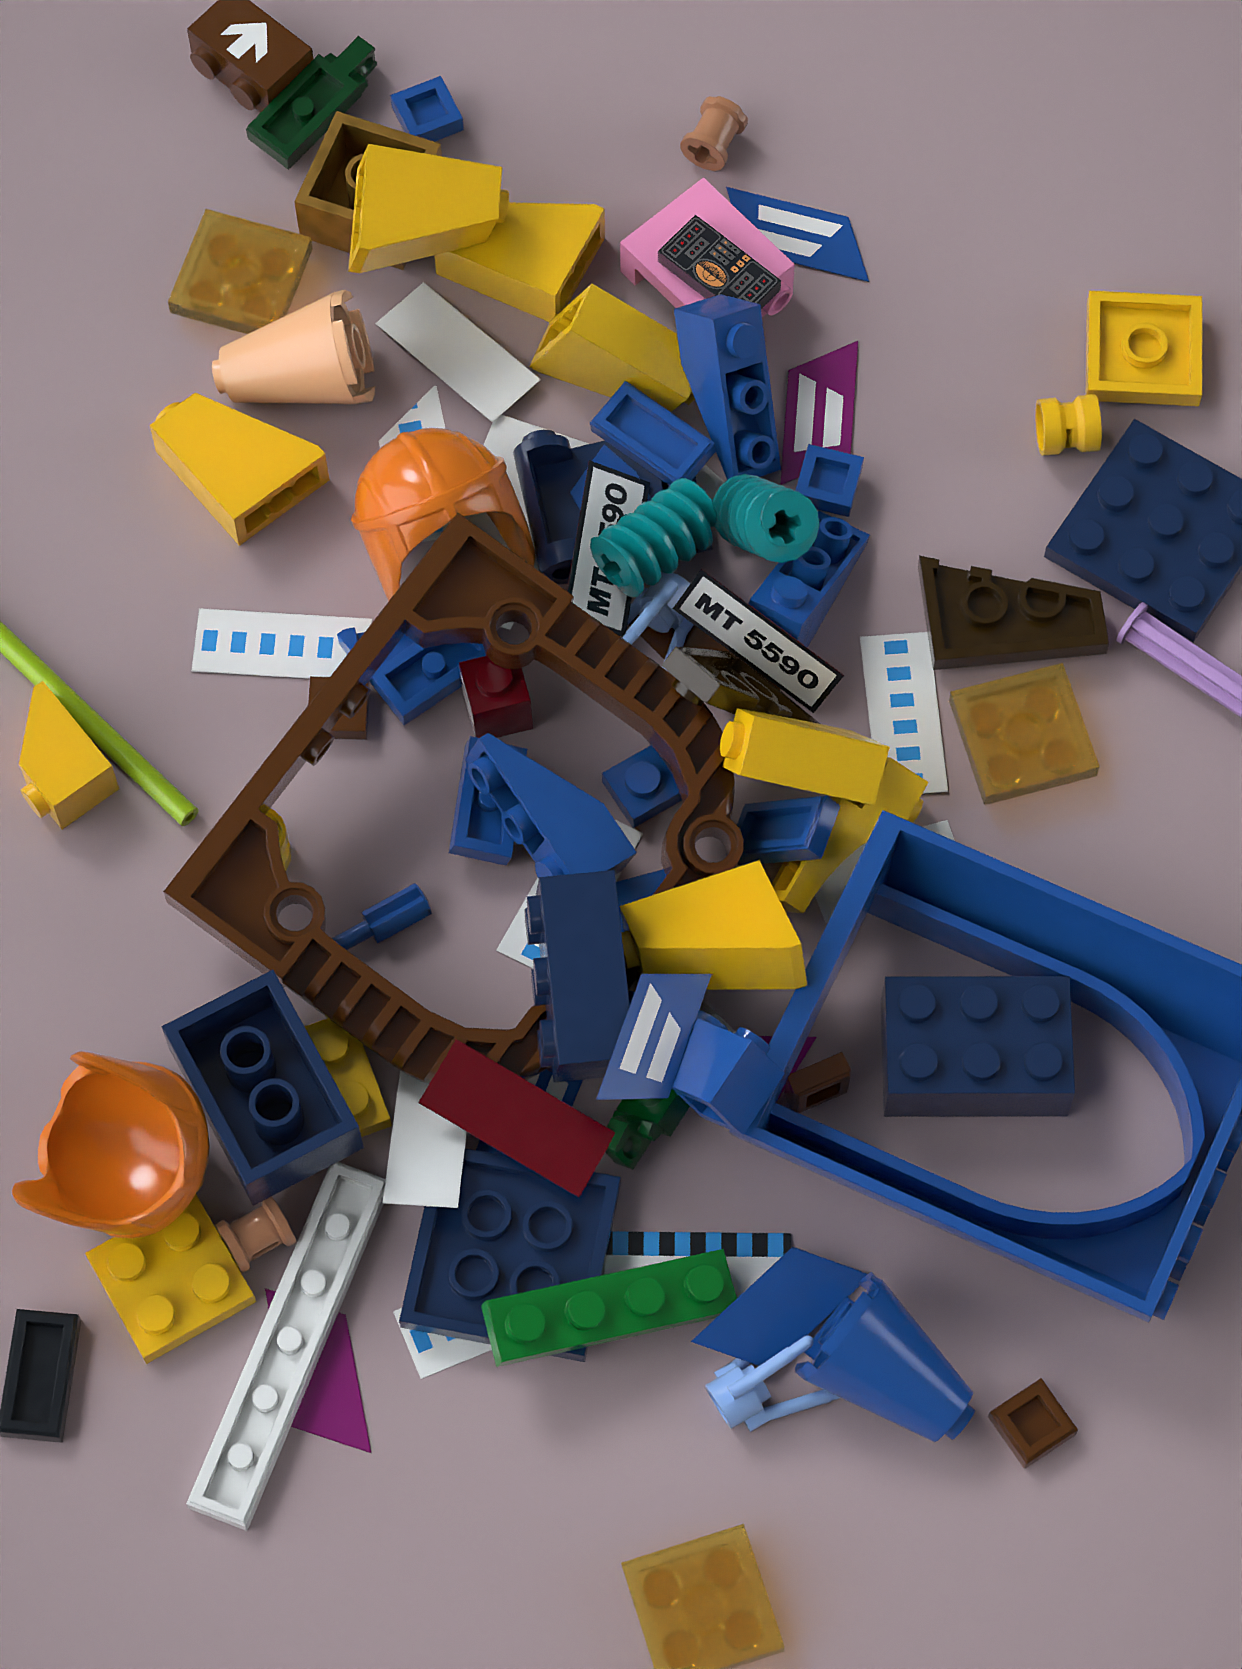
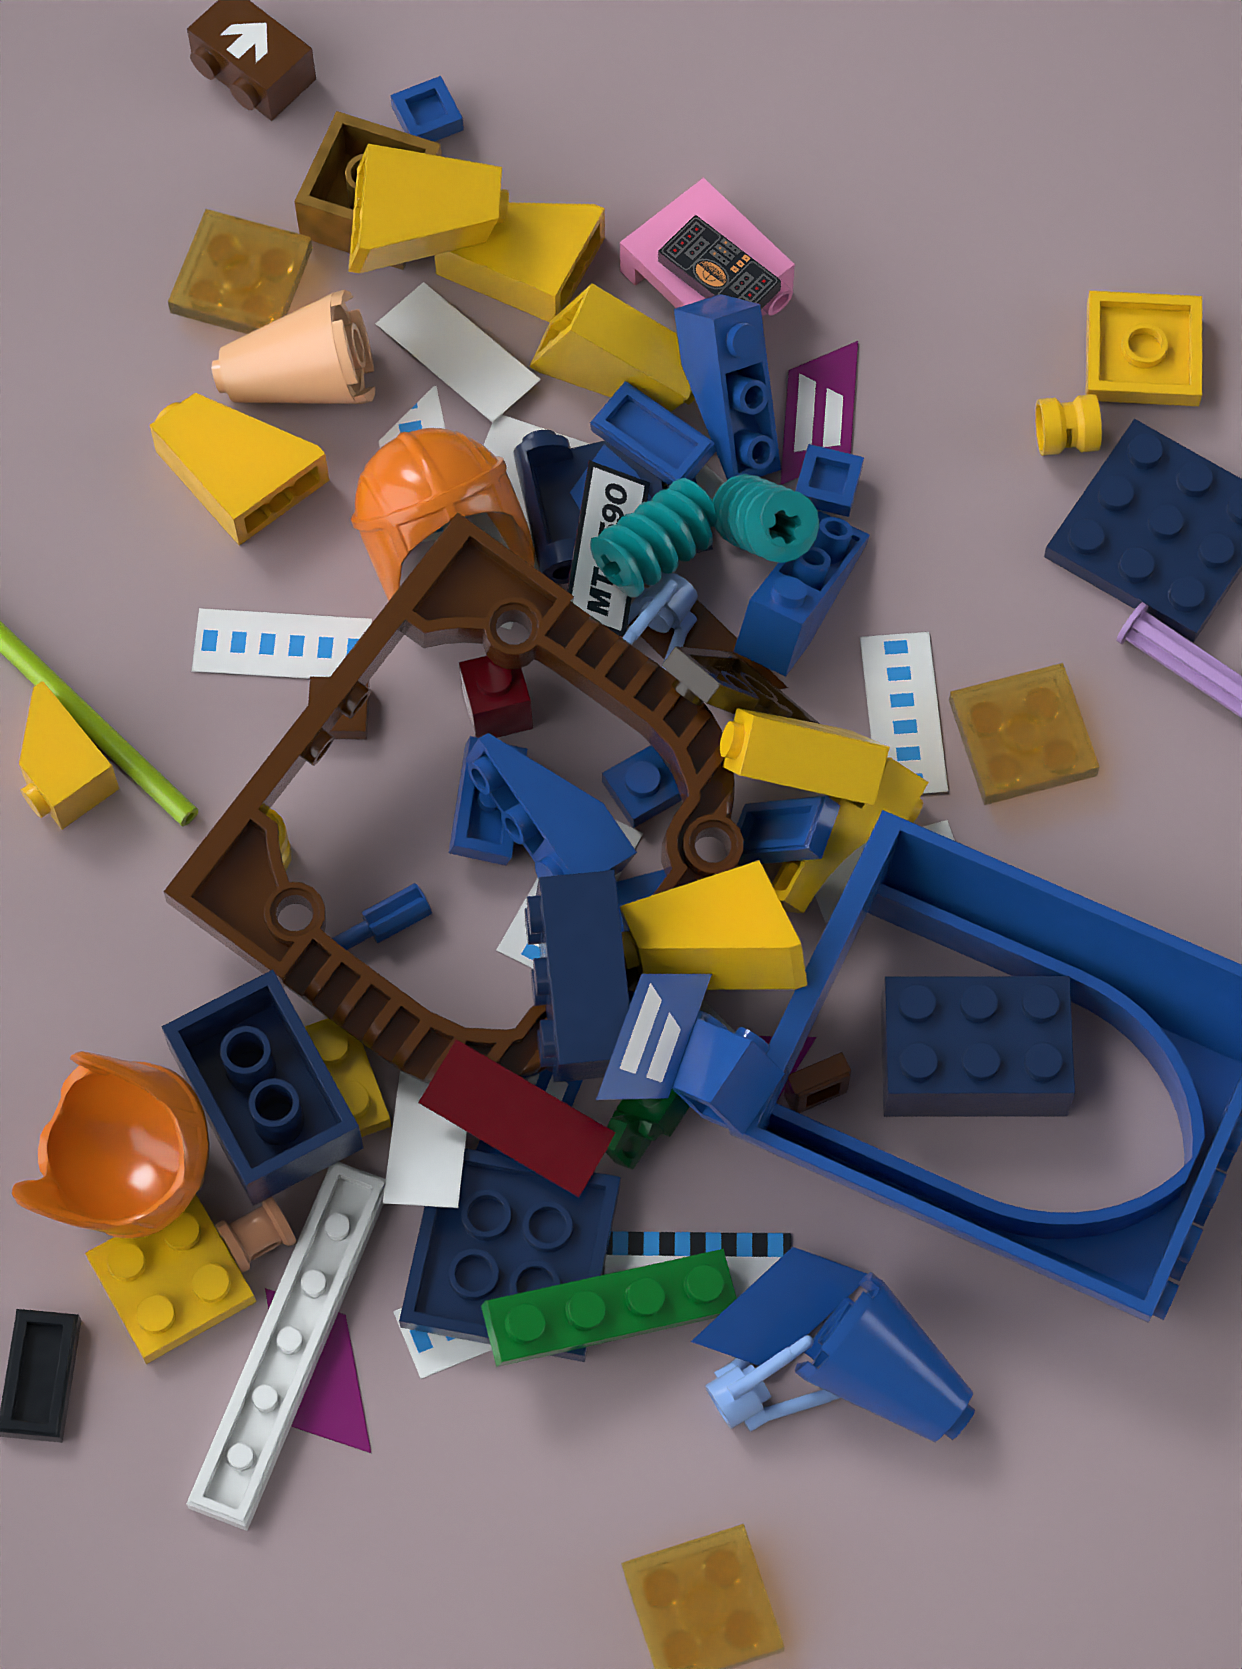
dark green hinge [246,36,377,170] -> none
blue wing [337,627,486,725] -> none
sticker [672,569,844,713] -> none
nougat bush [680,96,748,171] -> none
blue sticker [726,187,869,282] -> none
dark brown wing [918,555,1109,670] -> none
reddish brown tile [988,1378,1078,1469] -> none

